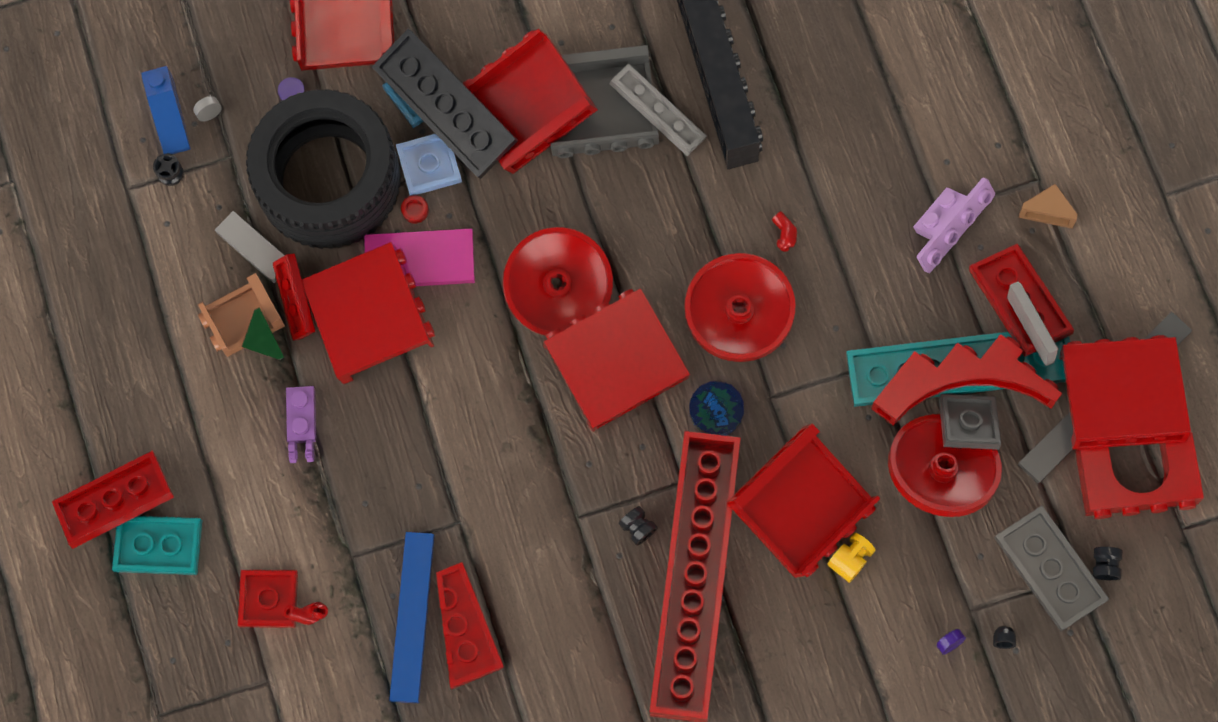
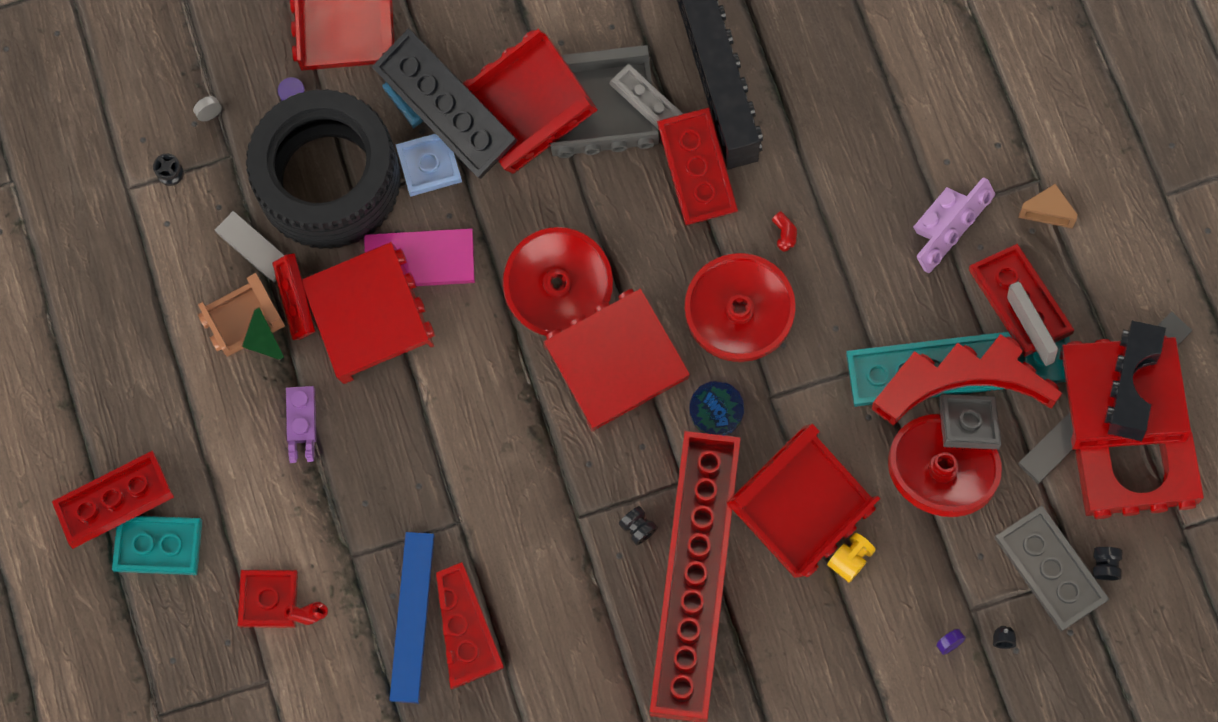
blue slope [141,66,191,154] -> none
red tile [401,195,429,224] -> none
none -> red tile [657,107,738,226]
none -> black arch [1104,320,1166,441]

